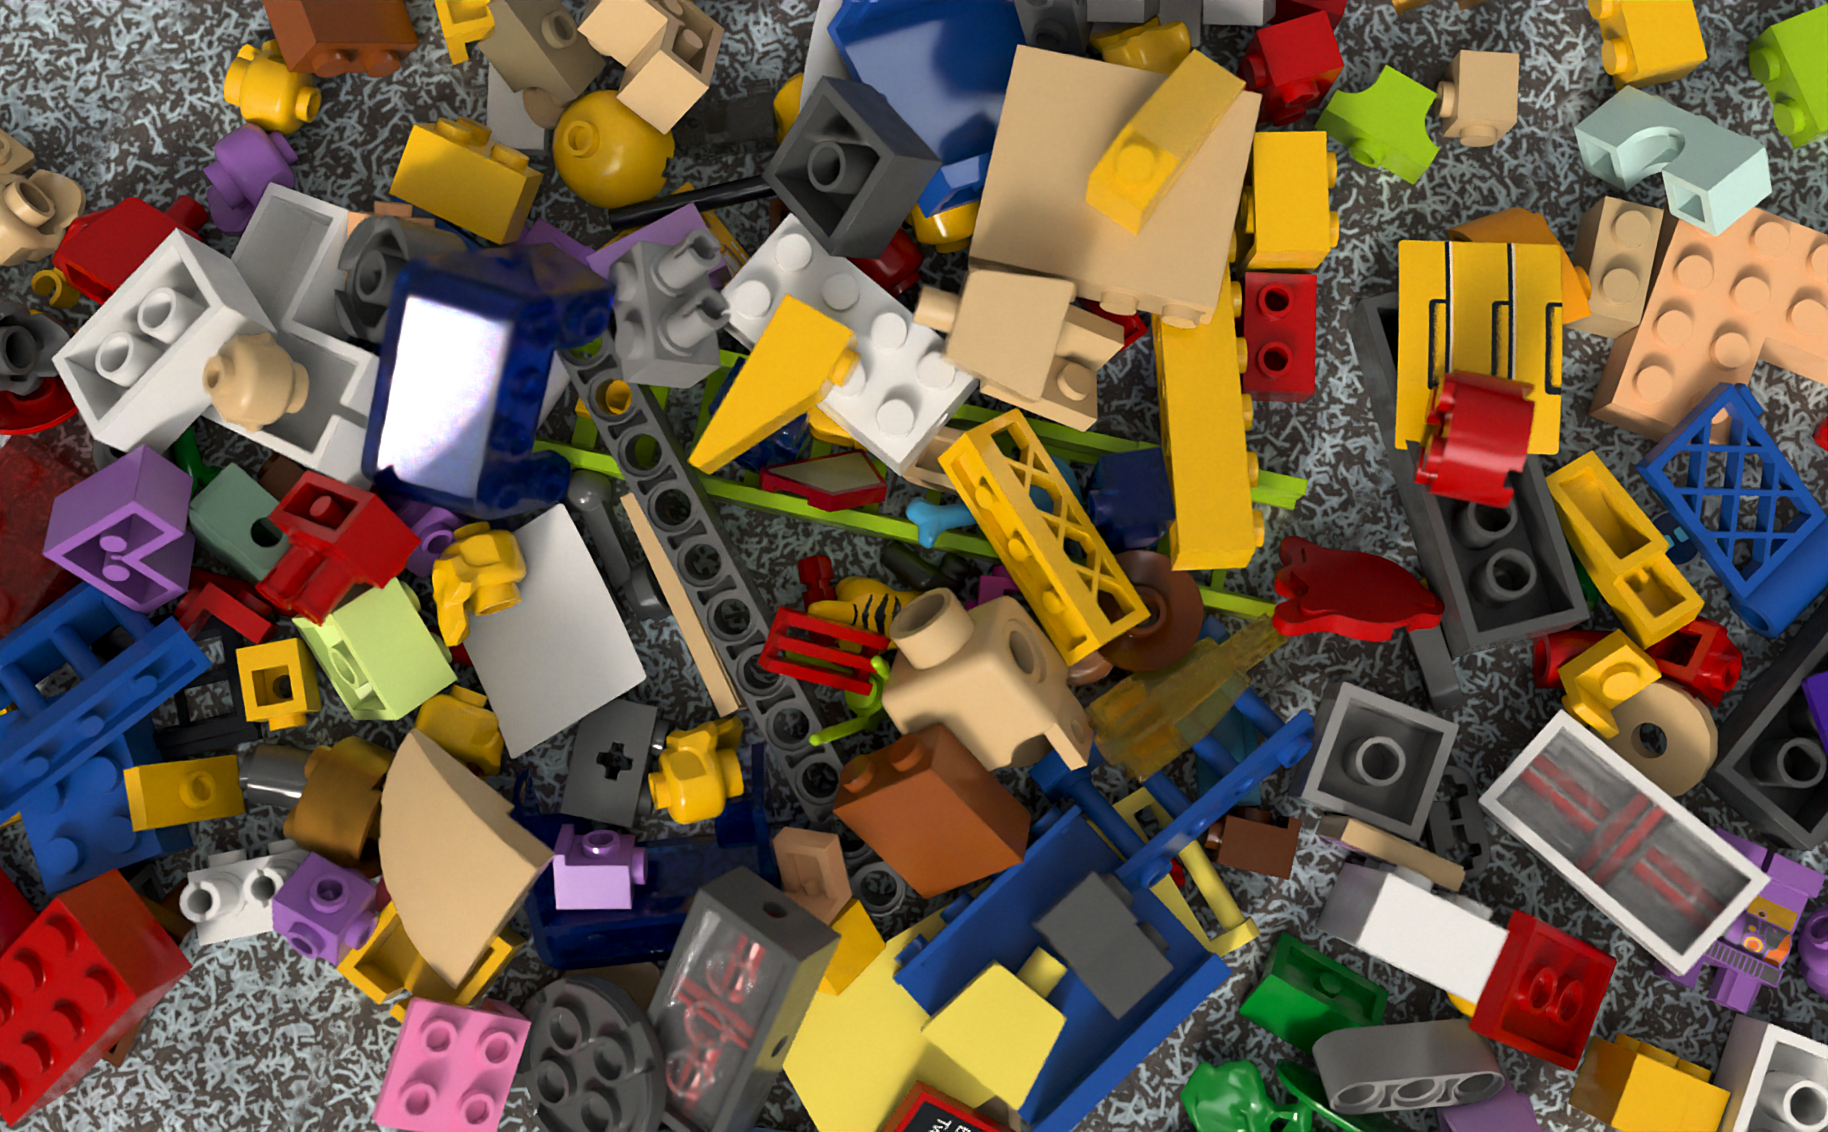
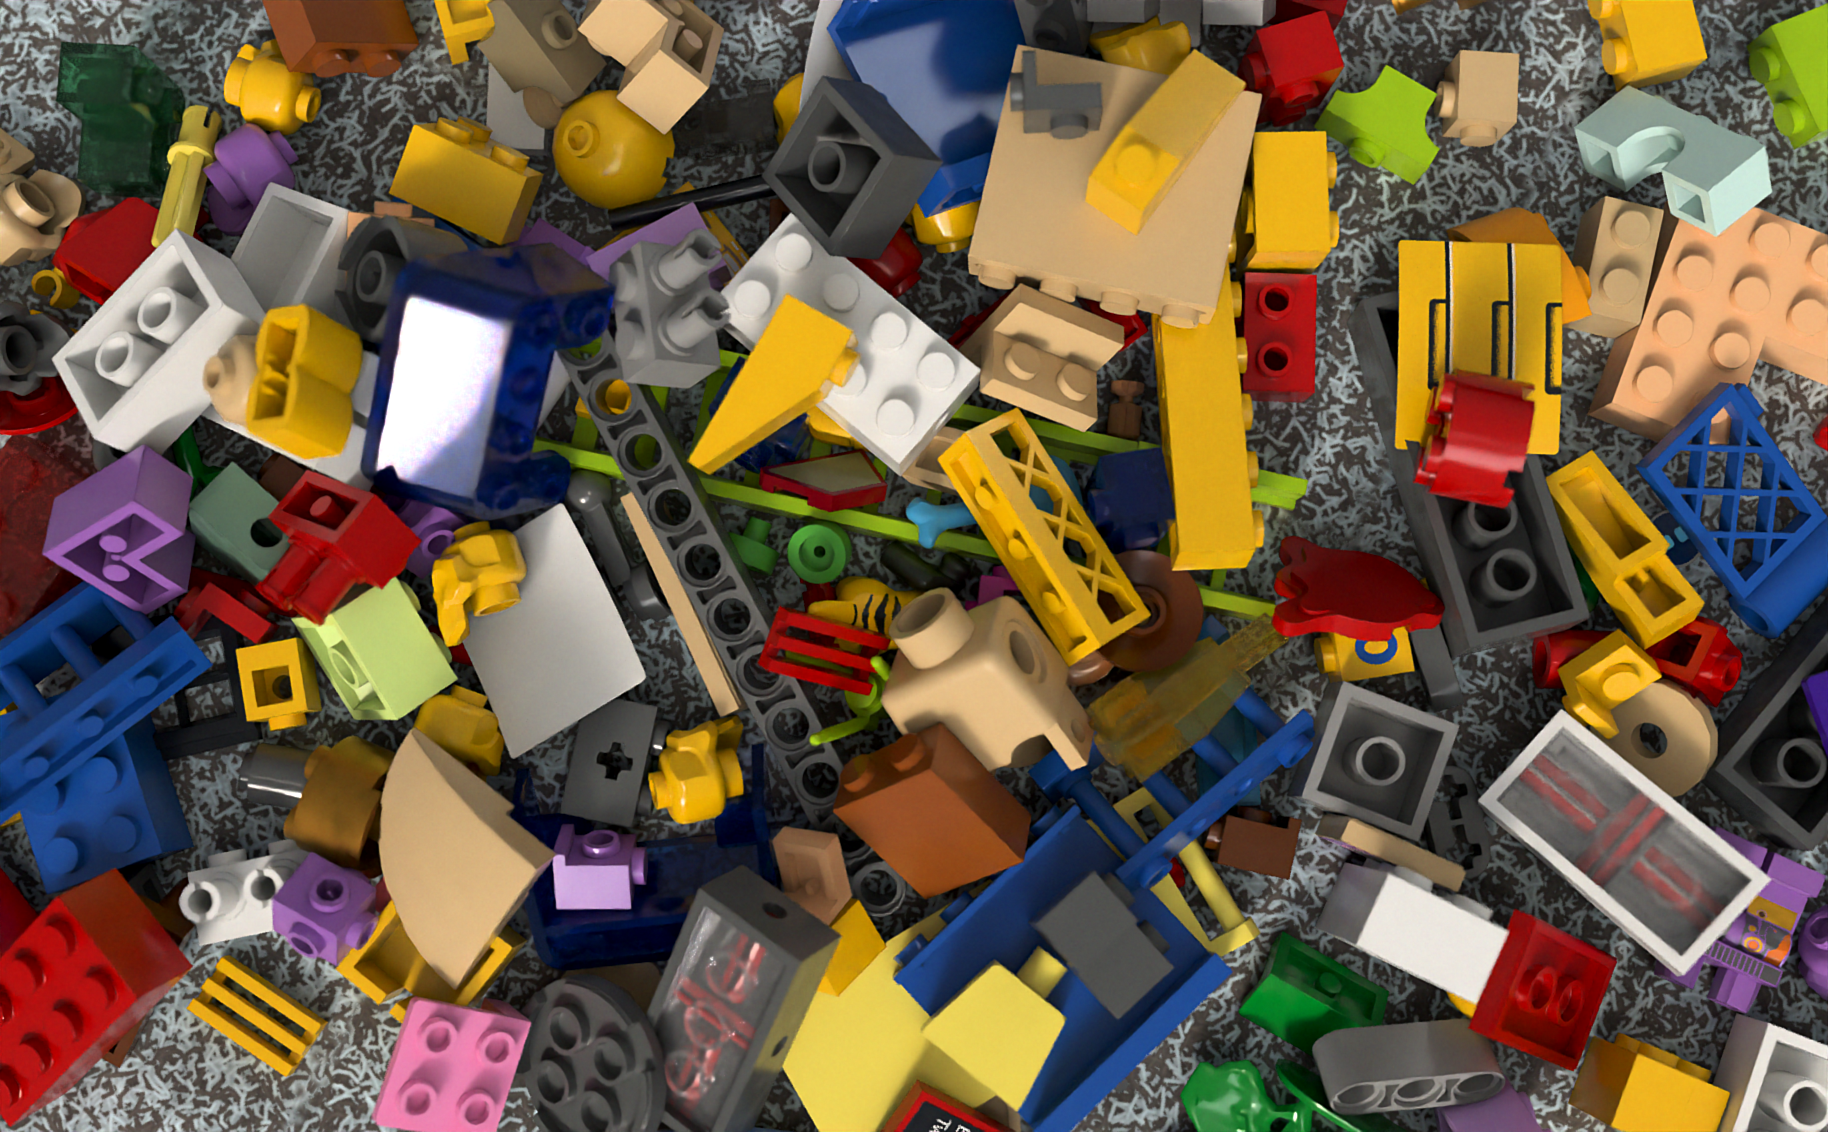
yellow plate [123,754,246,832] -> none
tan torso [912,269,1075,404] -> none
none -> clear green brick [56,42,185,198]
none -> light yellow axle [151,105,223,248]
none -> yellow tile [186,955,328,1077]
none -> yellow brick [245,304,362,460]
none -> bright green tile [716,516,780,576]
none -> bright green tile [787,520,852,584]
none -> dark grey bracket [1010,50,1102,139]
none -> medium nougat piece [1107,380,1145,441]
none -> yellow brick [1314,626,1415,683]

